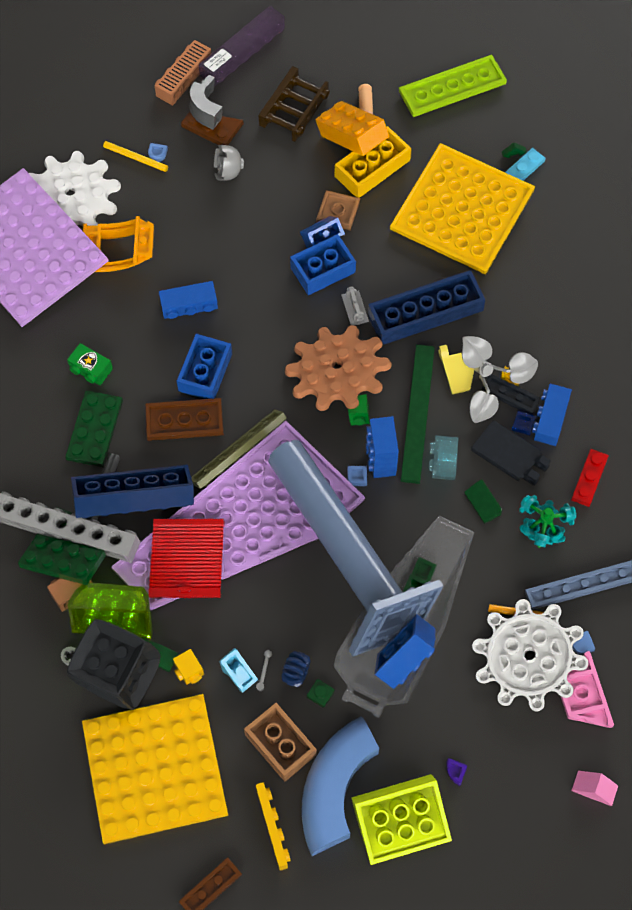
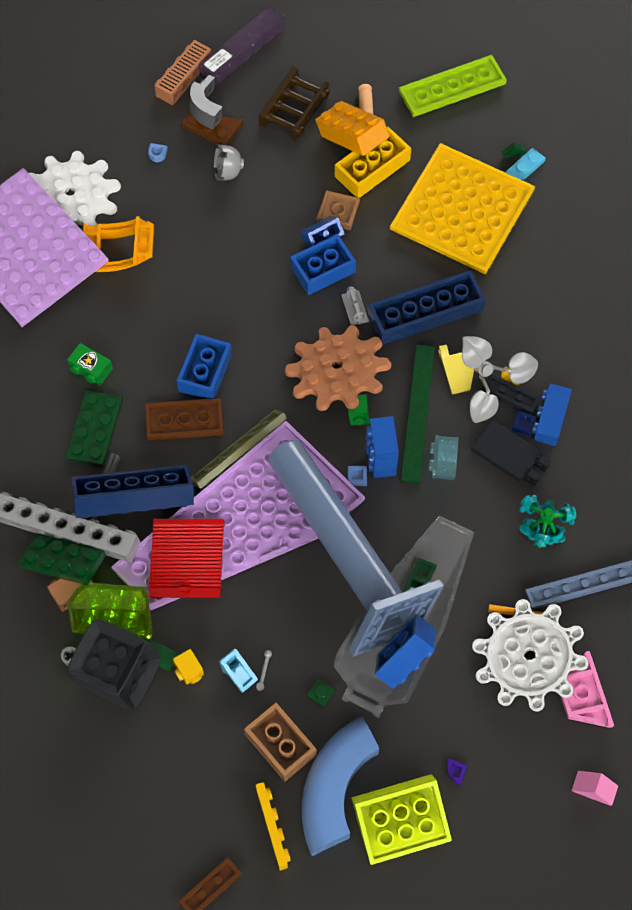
yellow plate [82,694,228,844] -> none
yellow bar [103,141,168,172] -> none
blue brick [159,281,218,319] -> none
dark blue gear [281,651,311,687] -> none
dark green slope [464,479,502,524] -> none
red plate [571,449,609,507] -> none
medium blue tile [572,631,595,654] -> none

